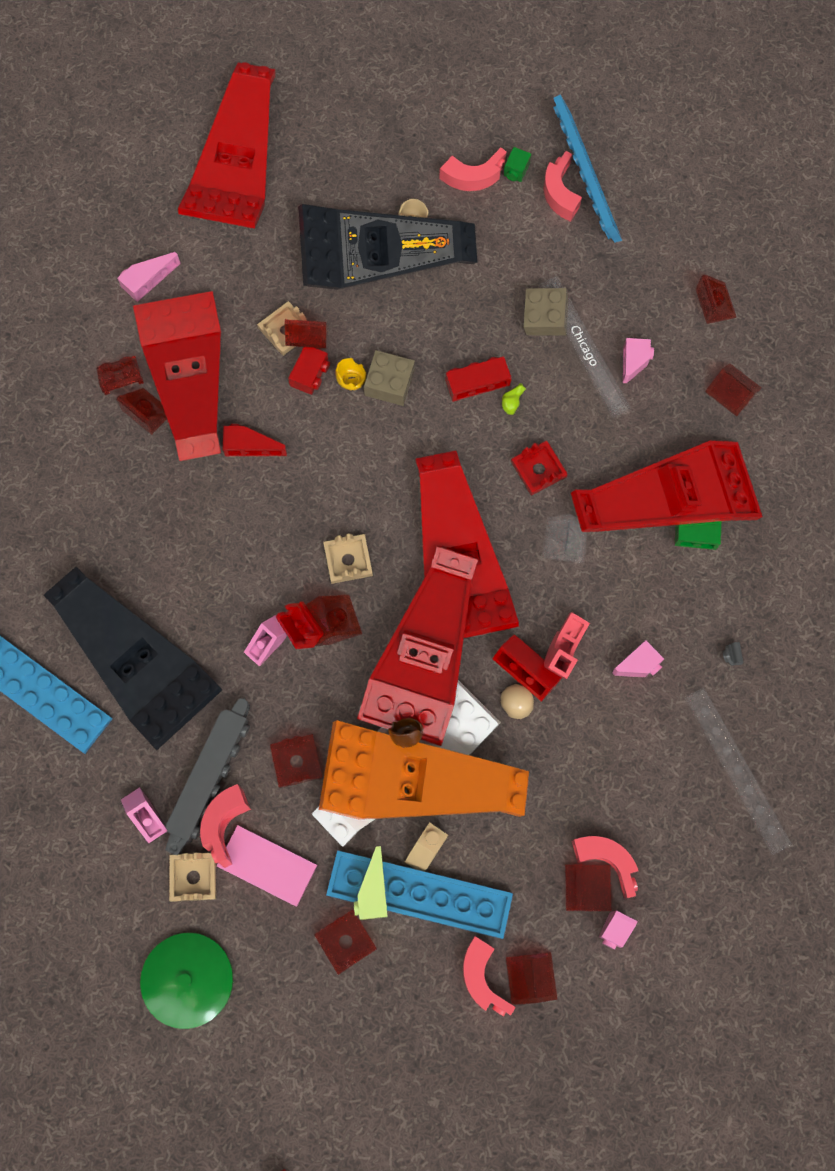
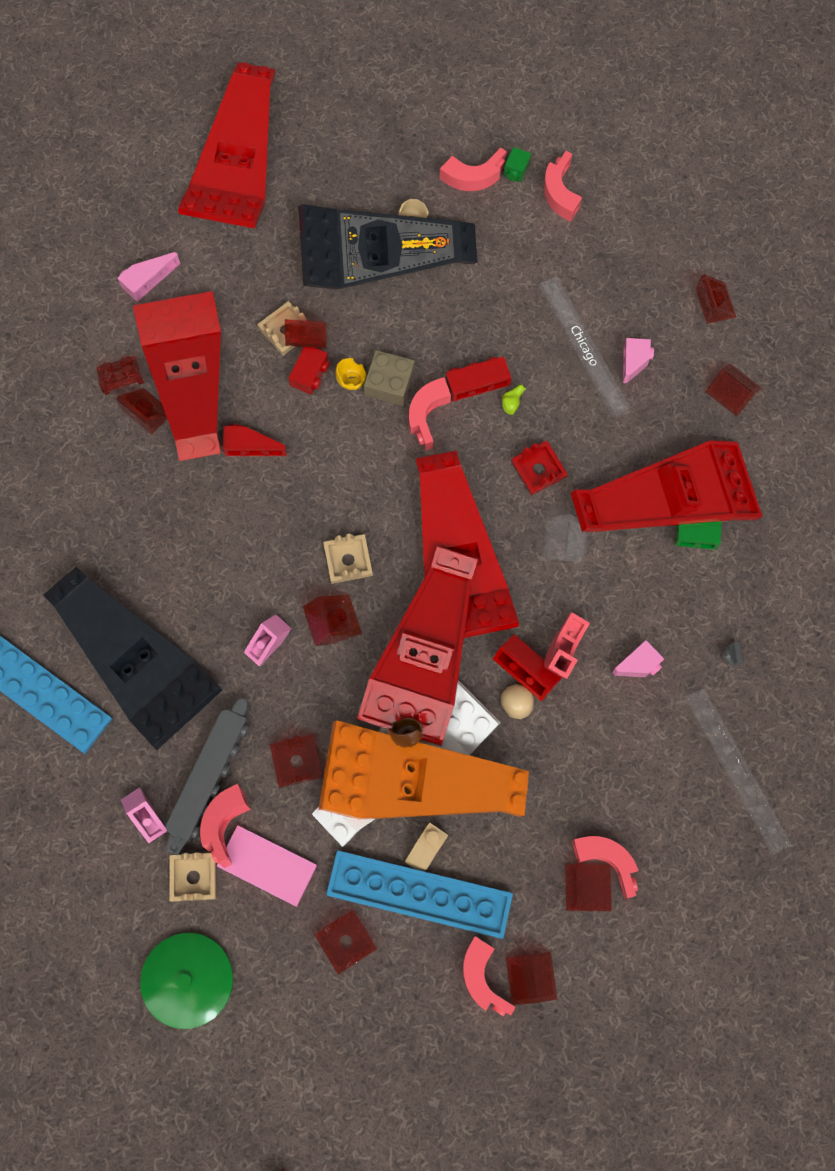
red hinge [276,601,324,649] -> none
yellowish green slope [354,846,388,920] -> none
dark tan brick [524,288,568,336] -> none
dark azure plate [553,94,622,243] -> none
bright pink slope [599,911,638,950] -> none
none -> coral arch [409,377,451,451]

